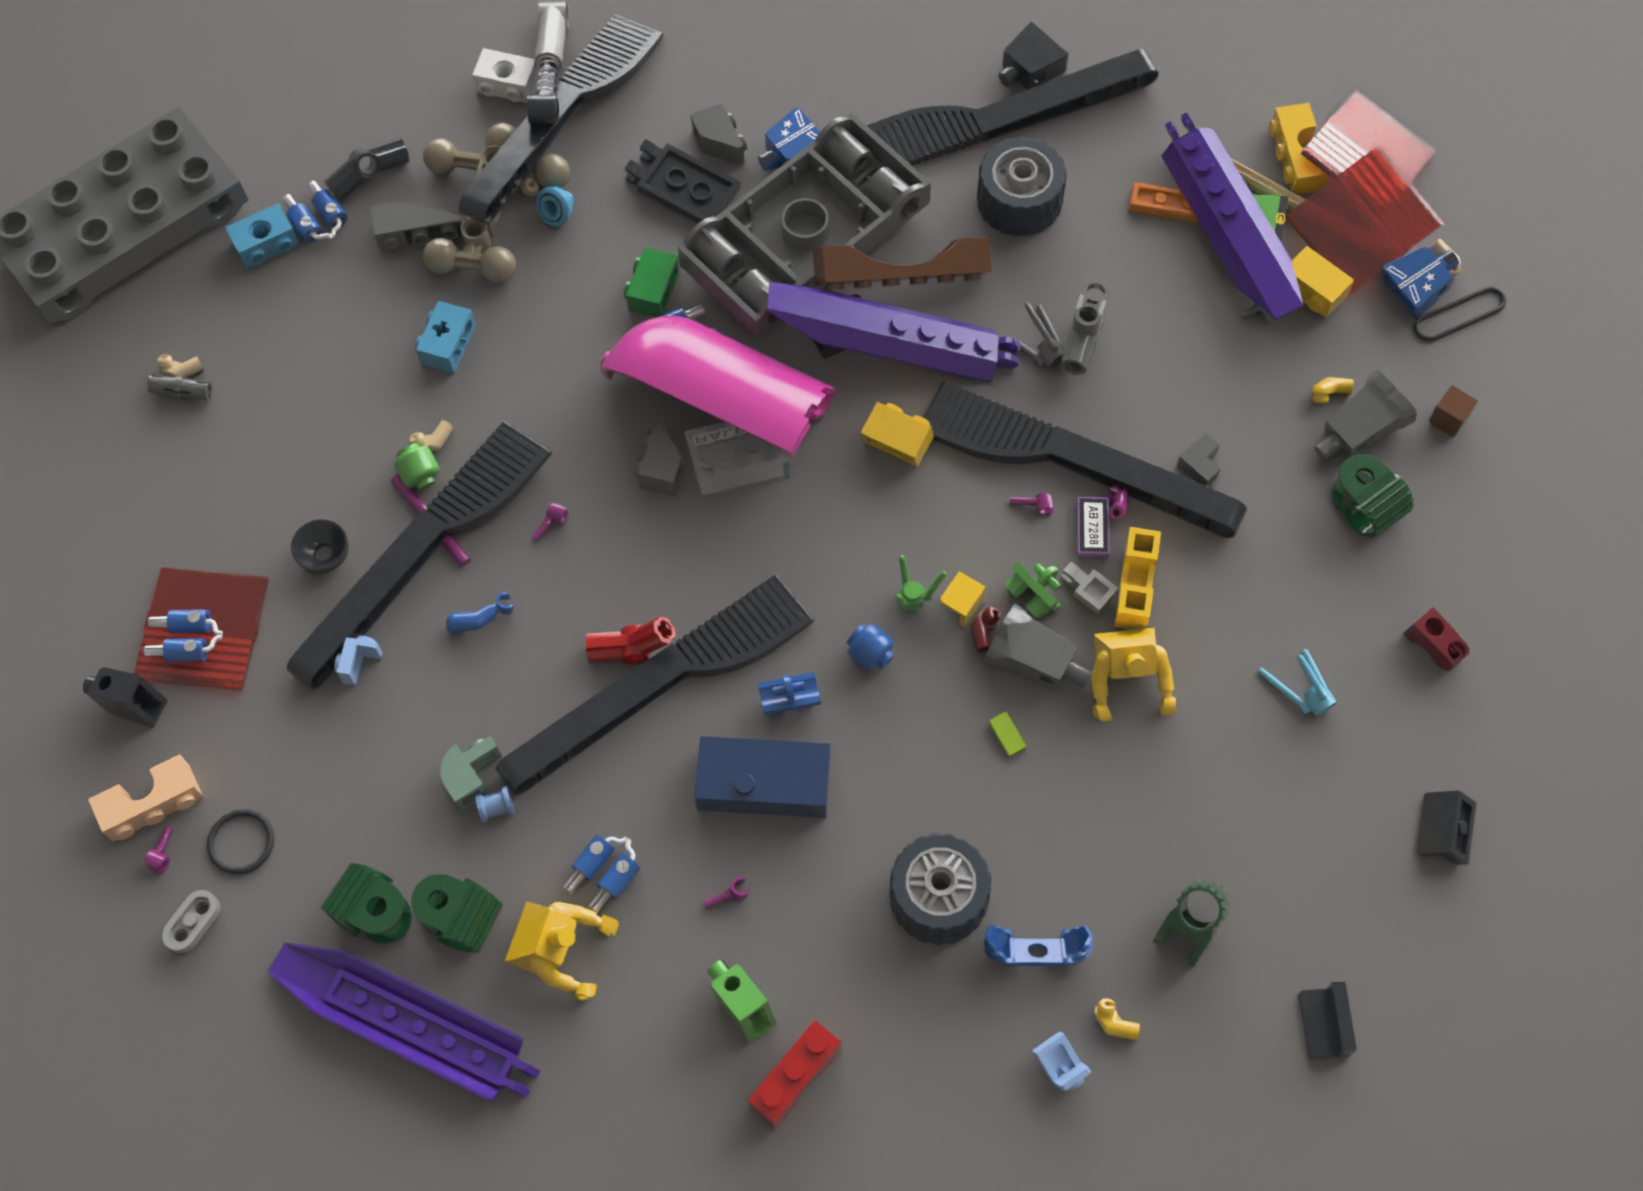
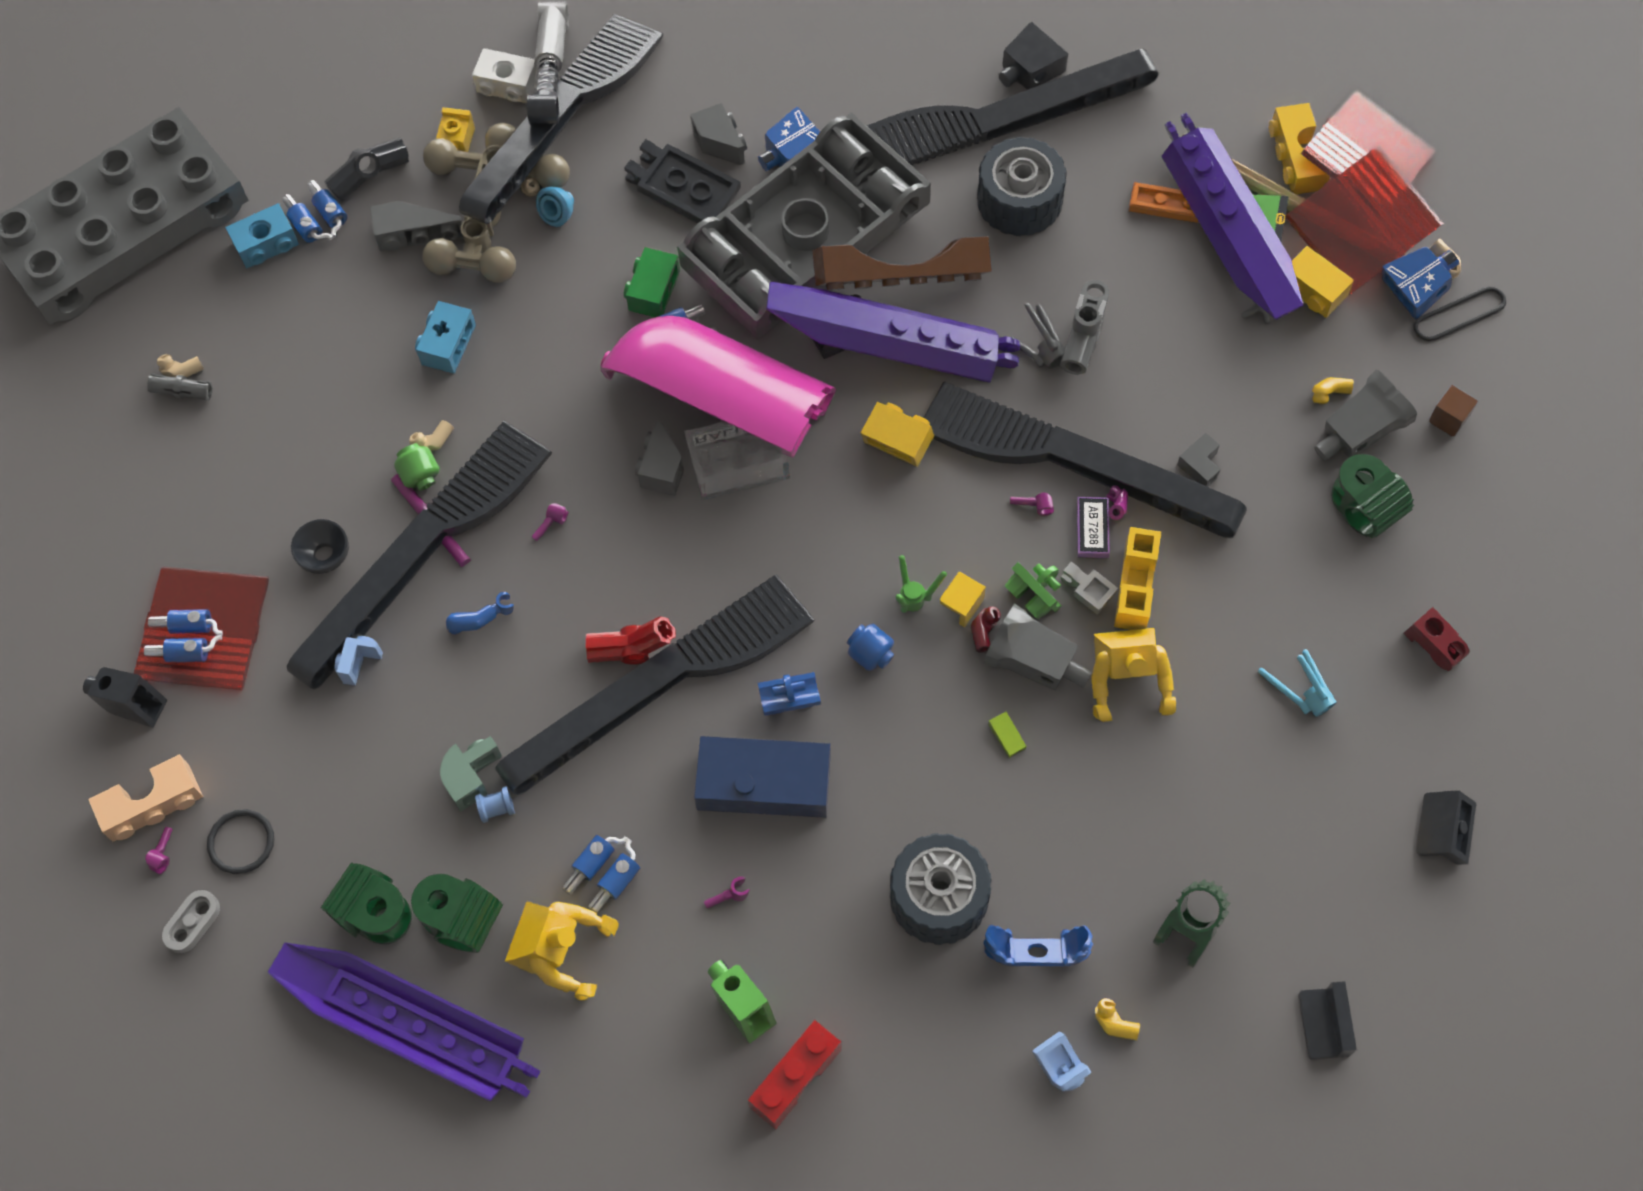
none -> yellow brick [436,107,475,152]

